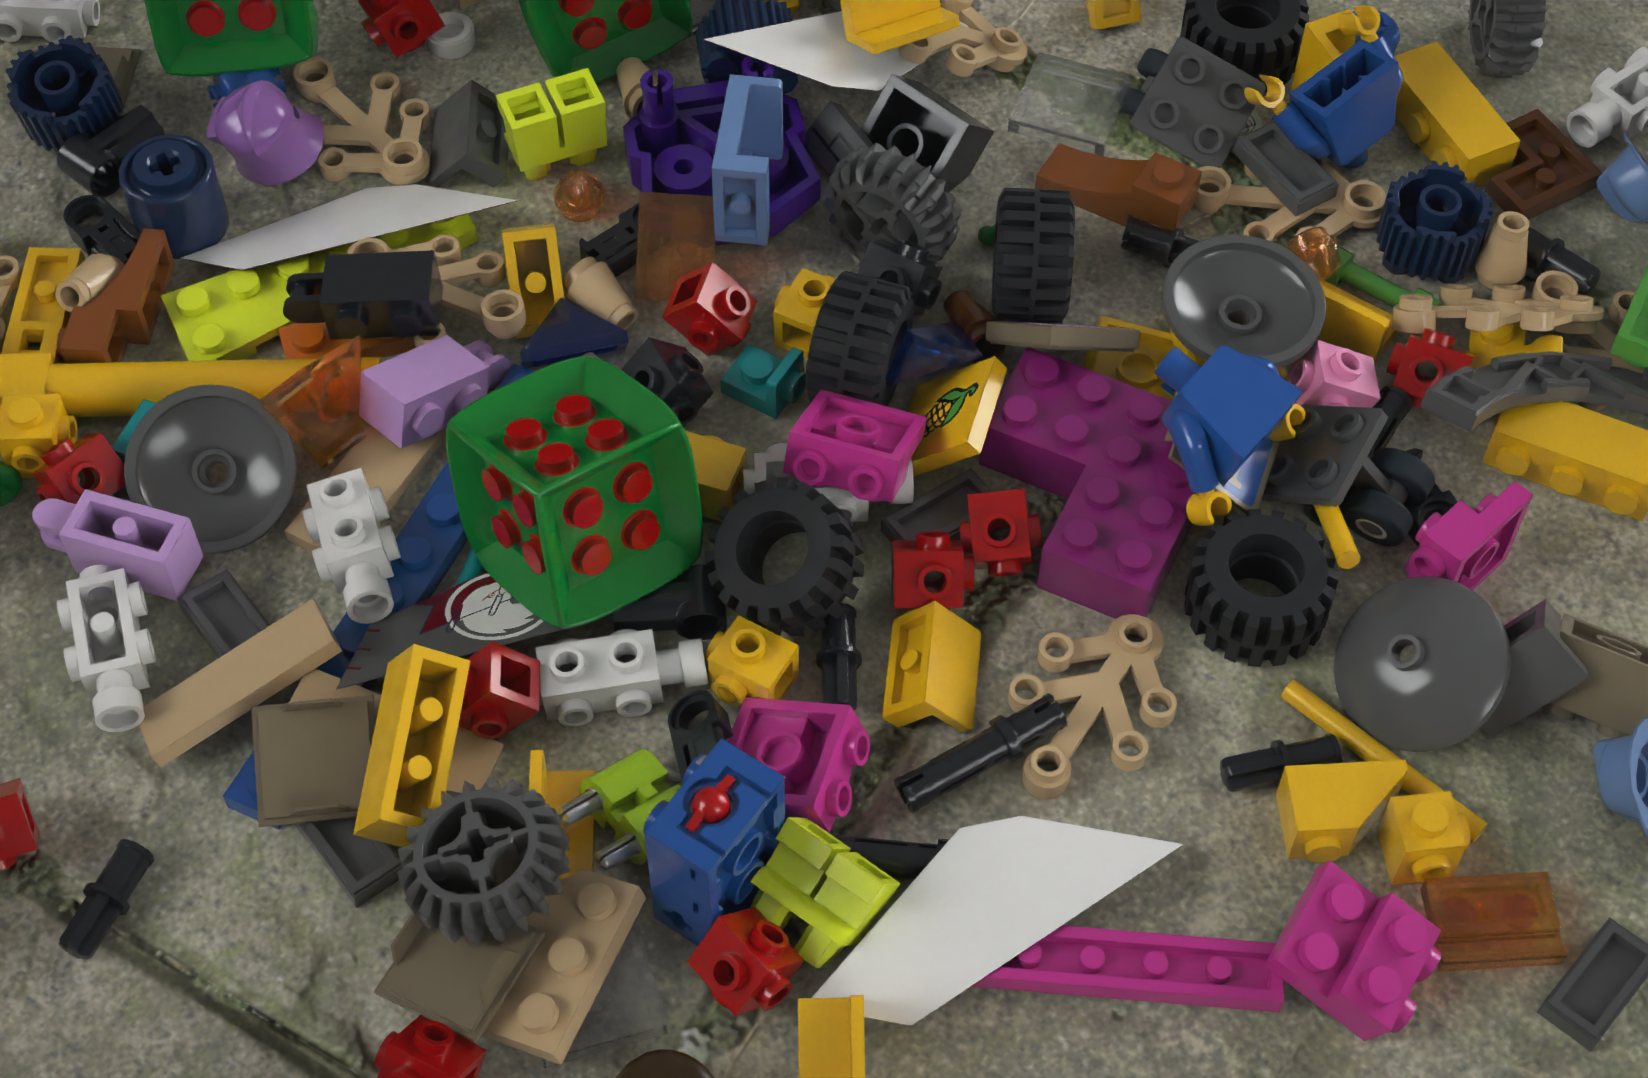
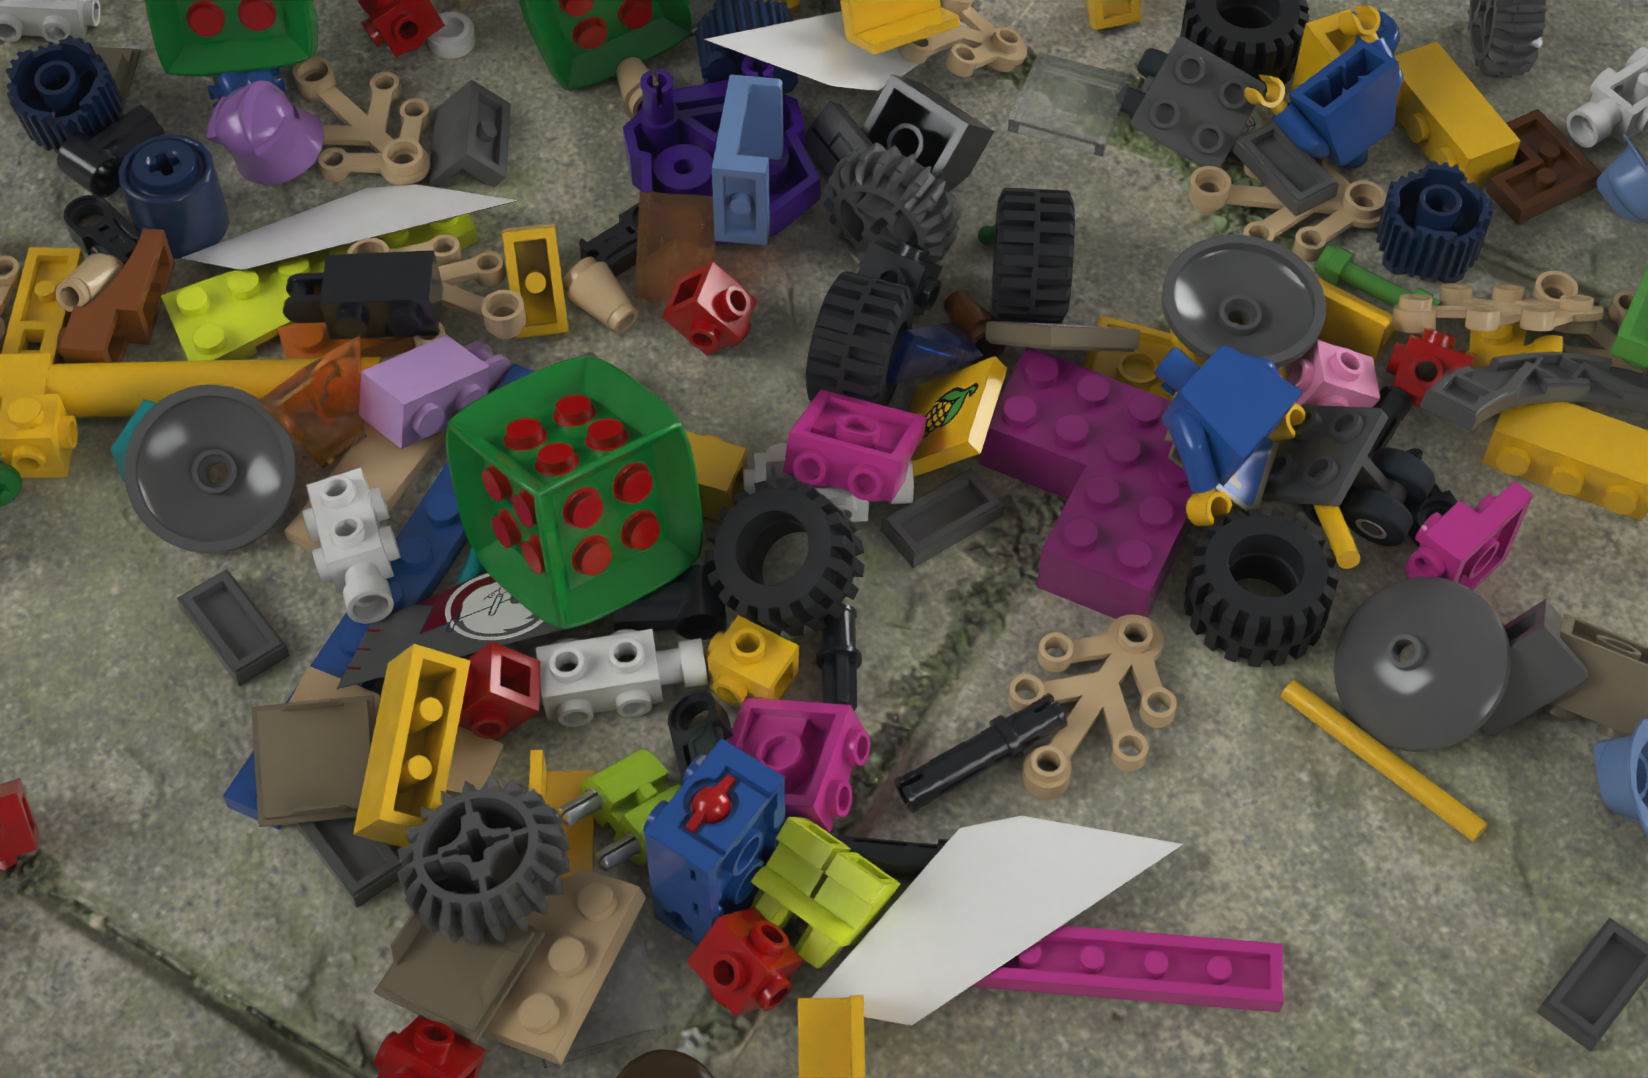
red brick [32,433,126,504] -> none
lavender brick [32,489,204,601] -> none
white brick [57,565,156,732] -> none
black axle [59,839,154,960] -> none
tan piece [139,598,342,767] -> none
neon yellow hips [496,68,607,181] -> none
clear blue slope [519,298,629,368] -> none
clear orange plate [553,169,605,222] -> none
black brick [621,337,714,427] -> none
teal bracket [720,344,806,419] -> none
yellow brick [773,267,836,358] -> none
yellow panel [882,601,981,733] -> none
red brick [891,531,974,610] -> none
red brick [960,488,1043,577] -> none
dark orange slope [1035,143,1202,231] -> none
black axle [1121,217,1200,268] -> none
black axle [1220,733,1343,792] -> none
dark pink plate [1265,861,1441,1041] -> none
yellow slope [1276,759,1408,863] -> none
clear orange plate [1287,226,1341,281] -> none
yellow brick [1377,791,1471,886] -> none
clear orange plate [1420,872,1568,972] -> none
tan cone [1474,211,1530,289] -> none
black axle [1527,227,1601,295] -> none

